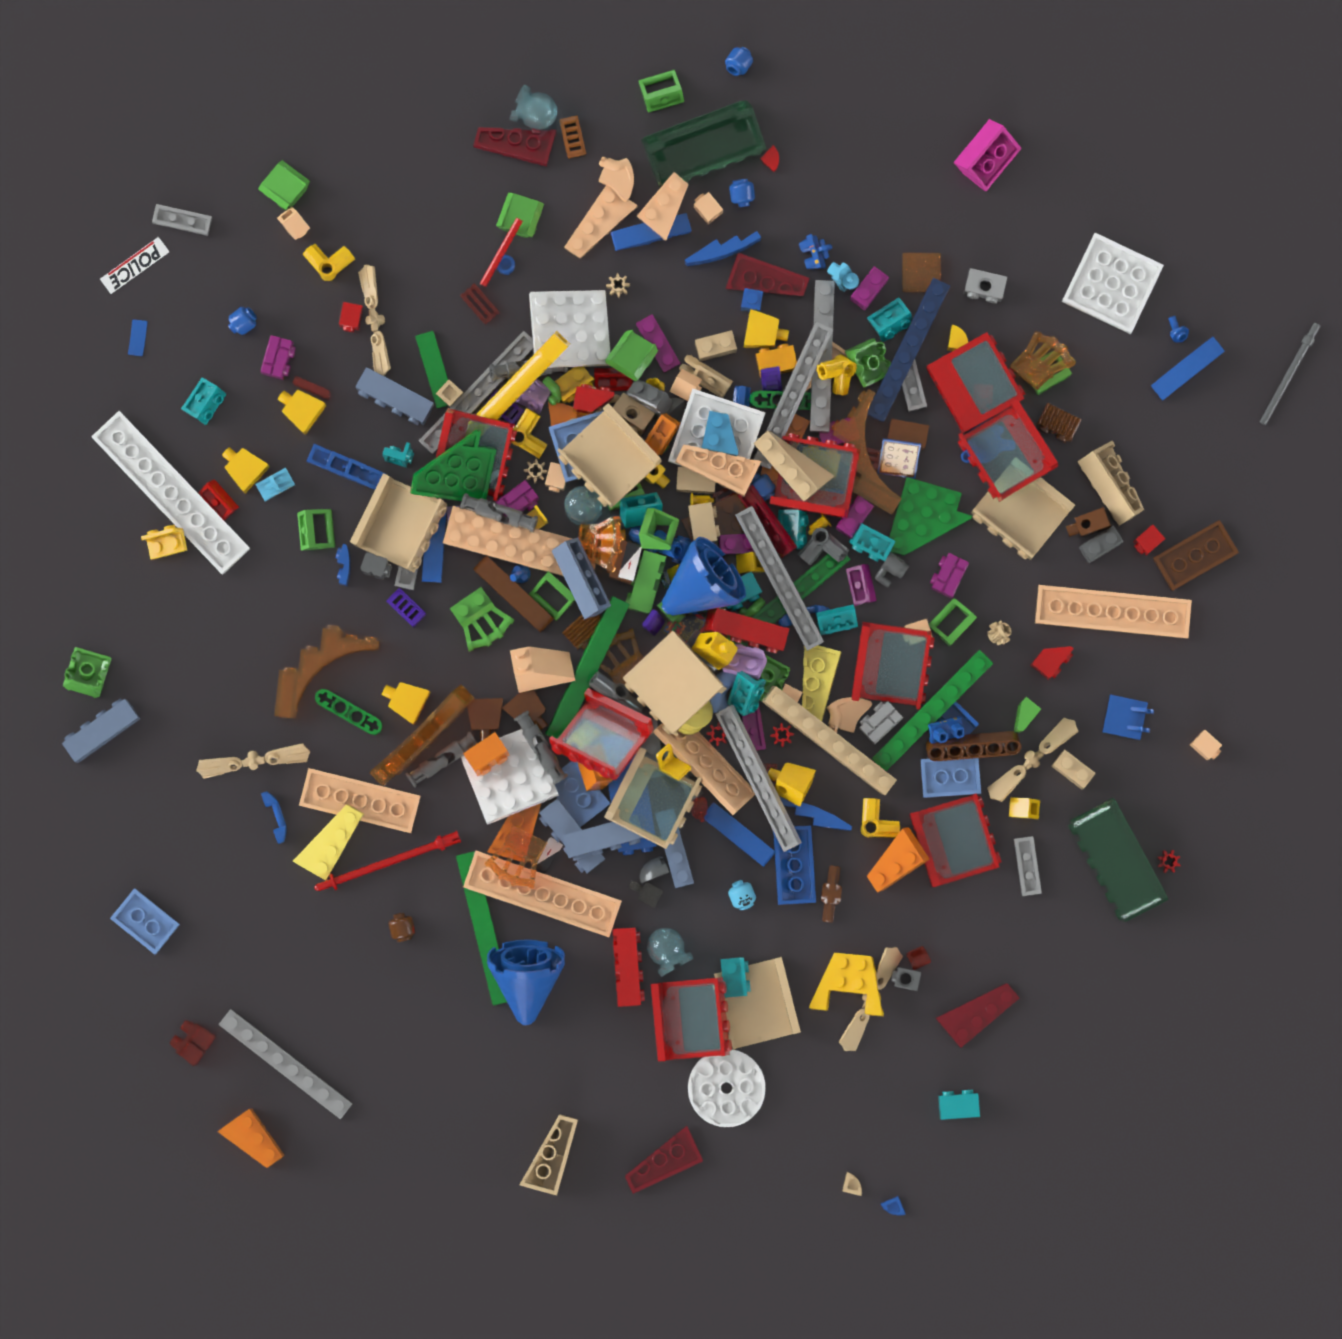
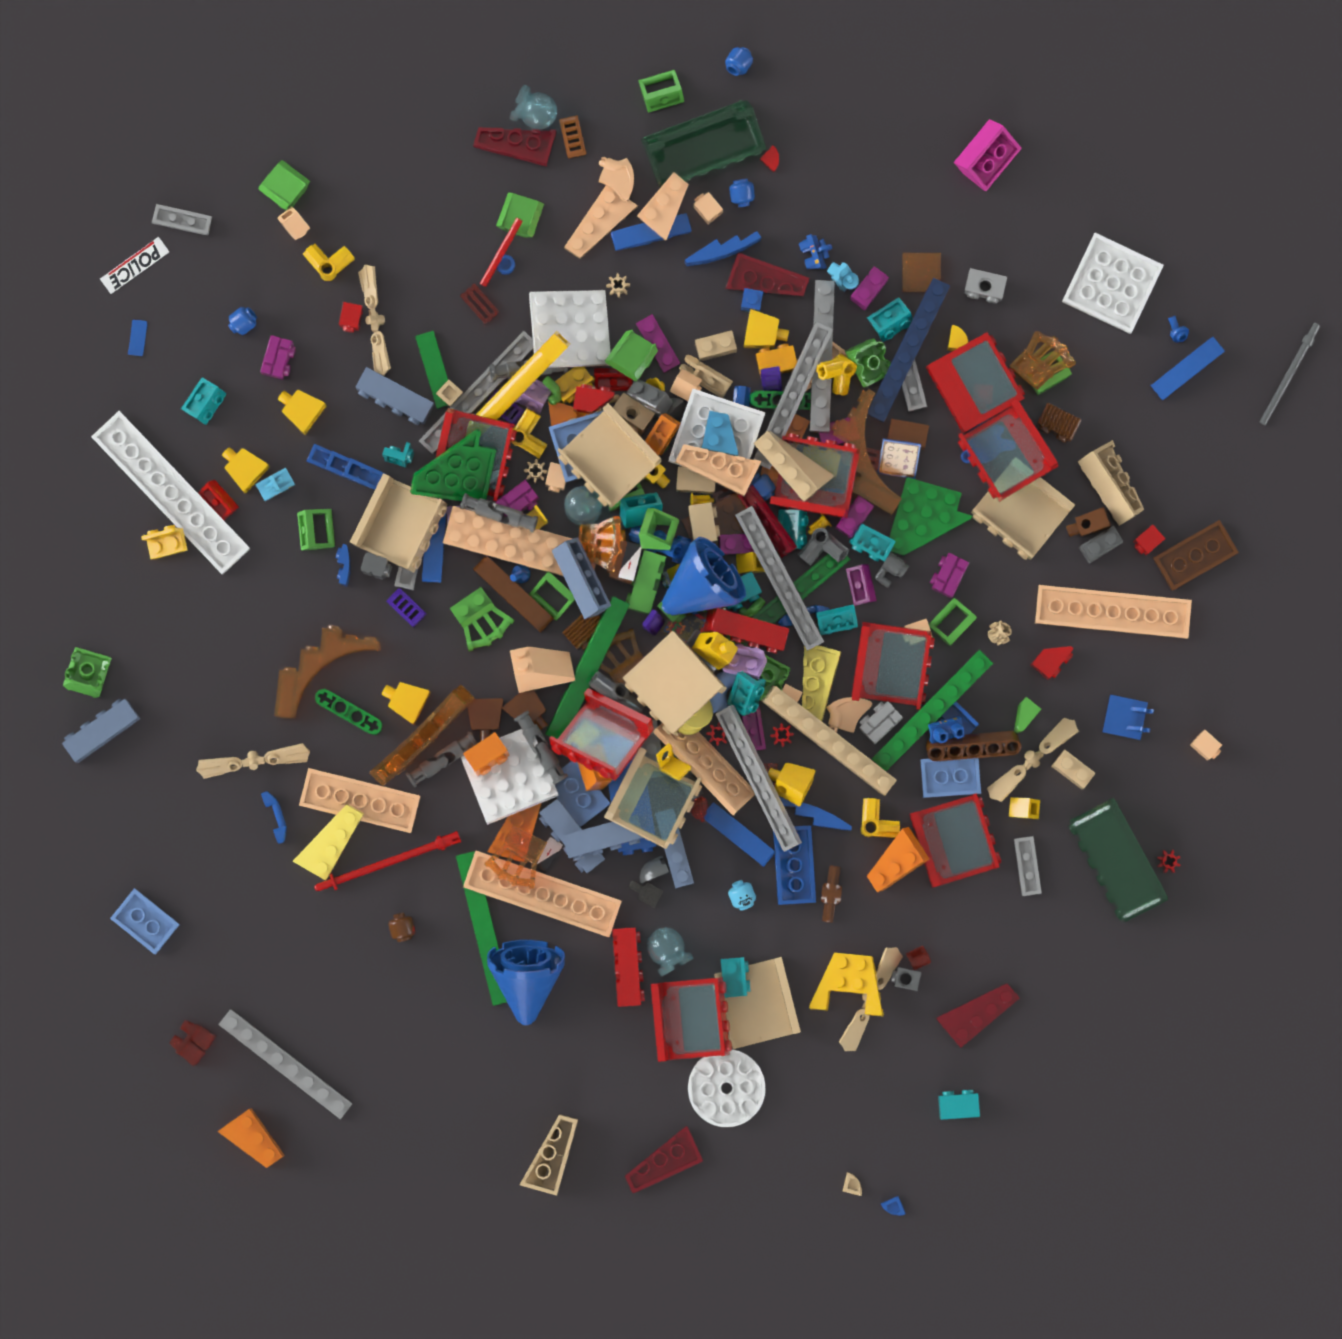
clear red tile [292,376,332,400] -> none

